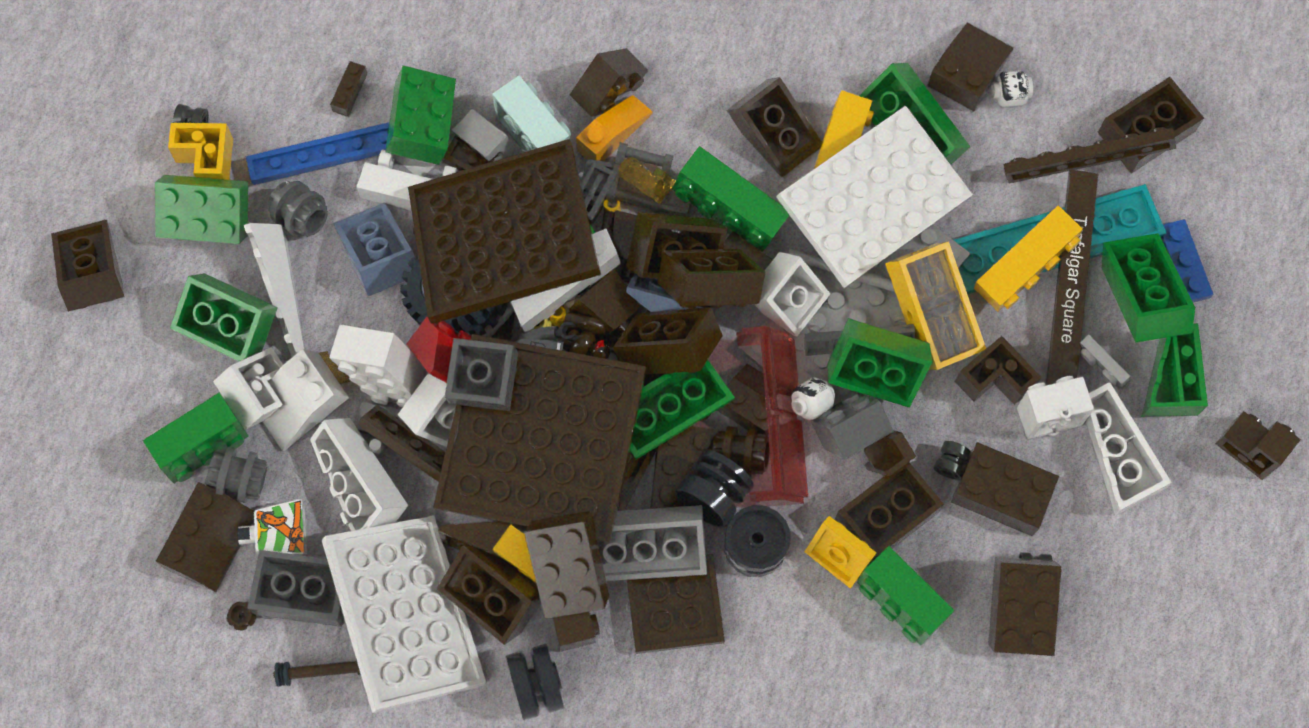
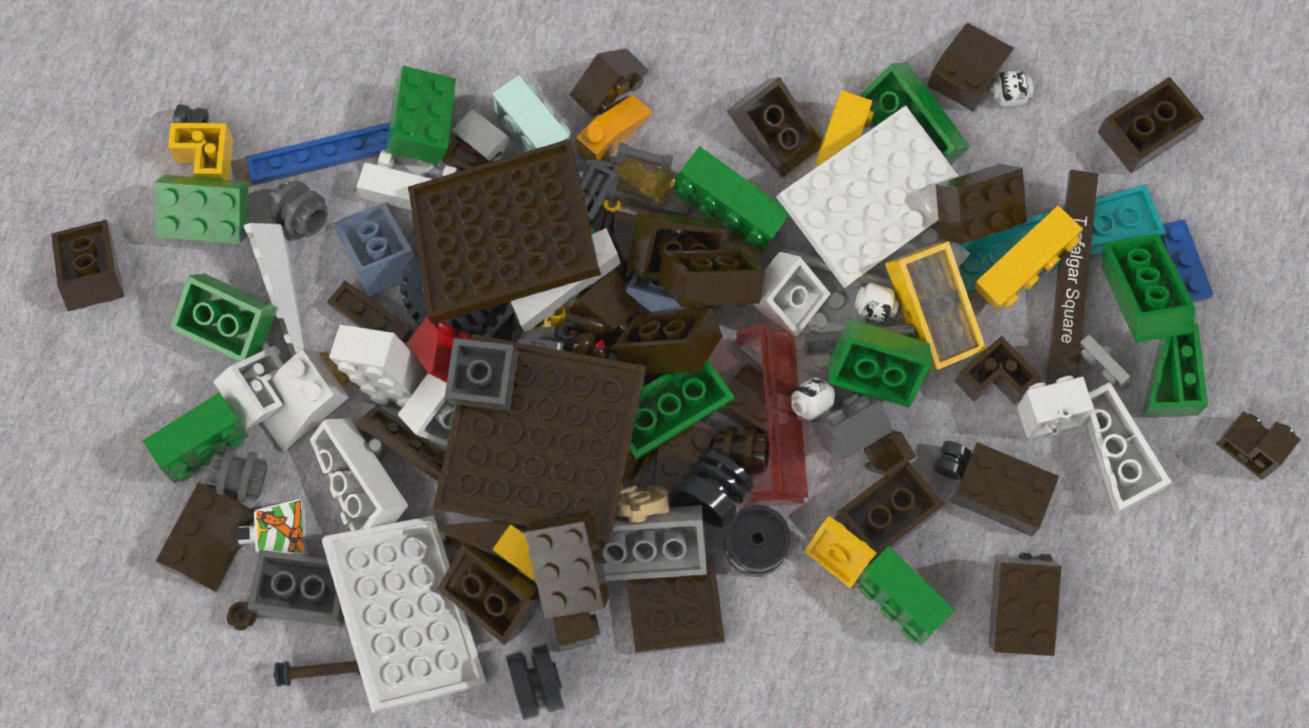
dark brown piece [330,61,368,117] -> none
dark brown plate [1003,127,1177,184] -> none
none -> dark brown plate [327,281,413,343]
none -> tan plate [616,485,670,523]
none -> white head [854,283,899,324]
none -> dark brown brick [935,164,1027,244]

